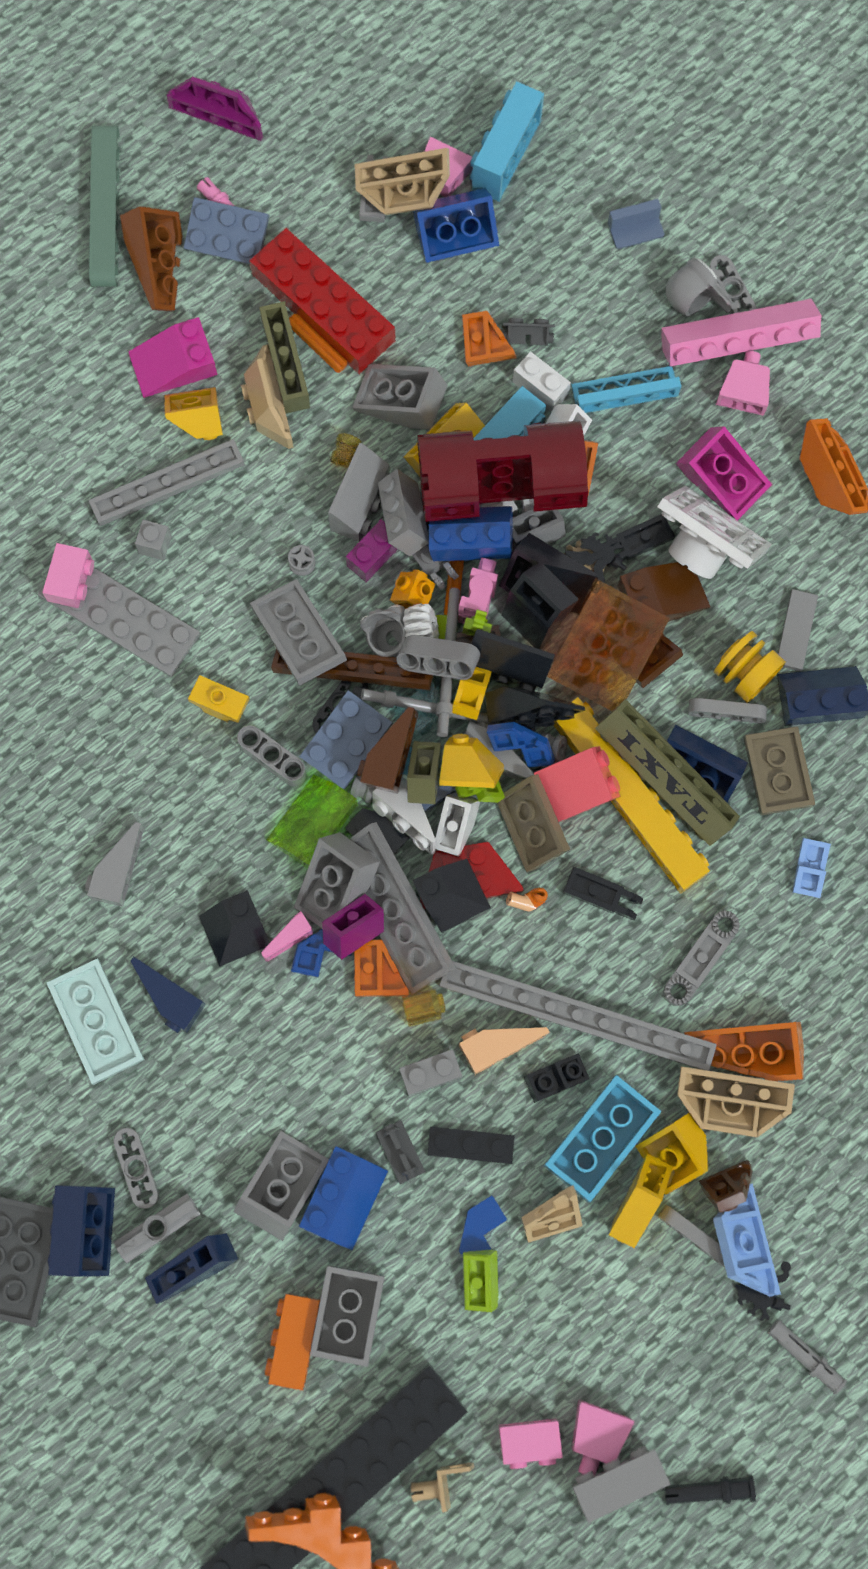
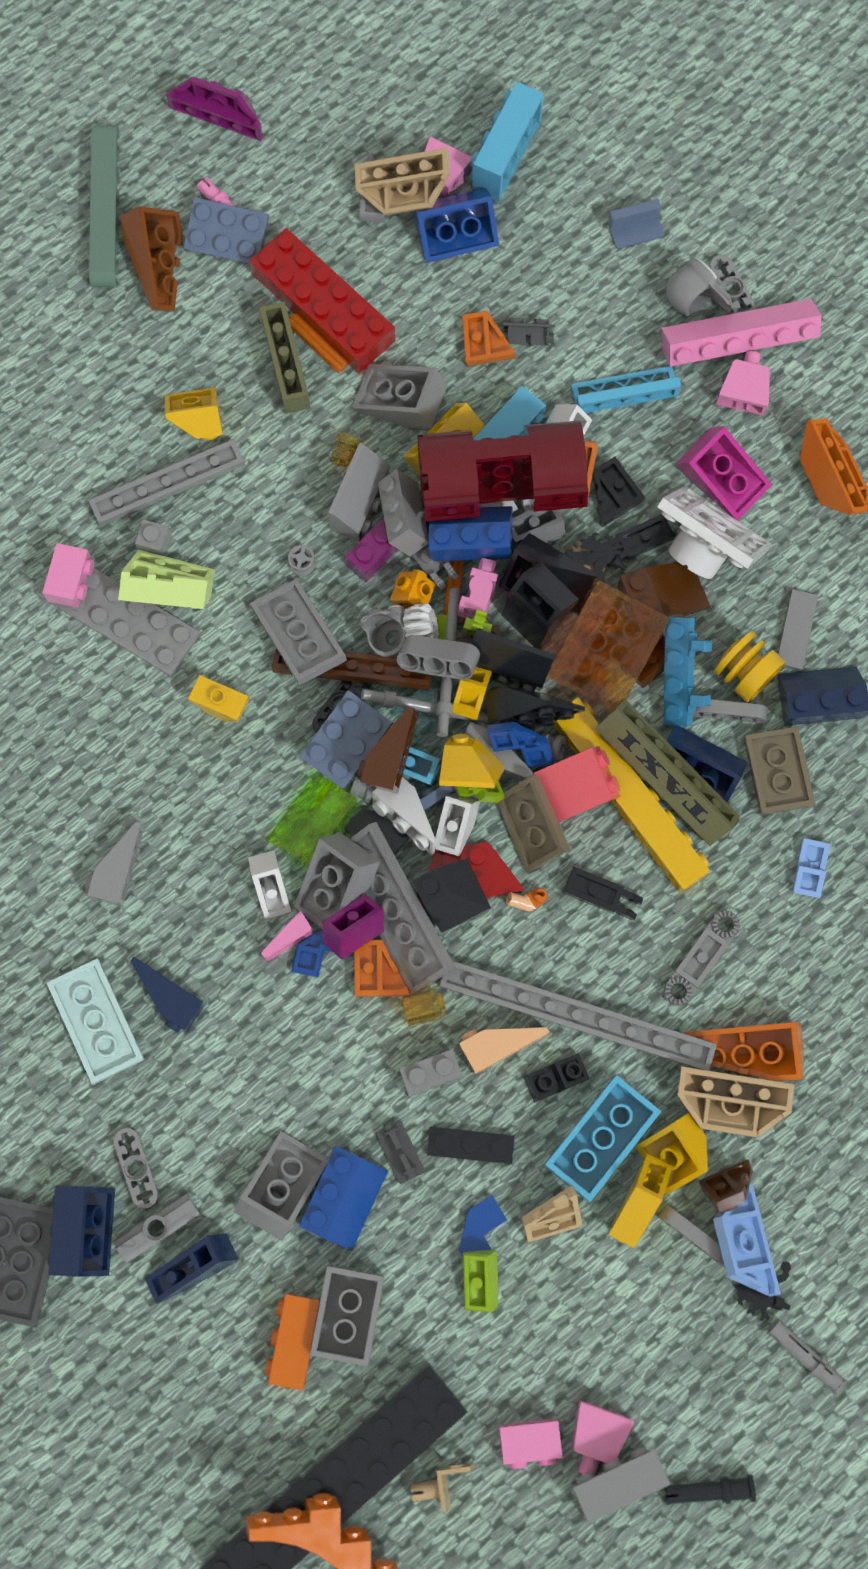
dark pink slope [128,317,218,398] -> none
black slope [199,890,270,967] -> none
light grey beam [237,725,306,786] -> none
tan wedge [241,344,294,449] -> none
olive slope [407,741,441,804] -> none
white brick [513,351,571,412] -> none
none -> yellowish green wedge [118,550,215,609]
none -> white slope [248,850,291,919]
none -> black wing [593,456,645,527]
none -> dark azure hinge [663,617,712,727]

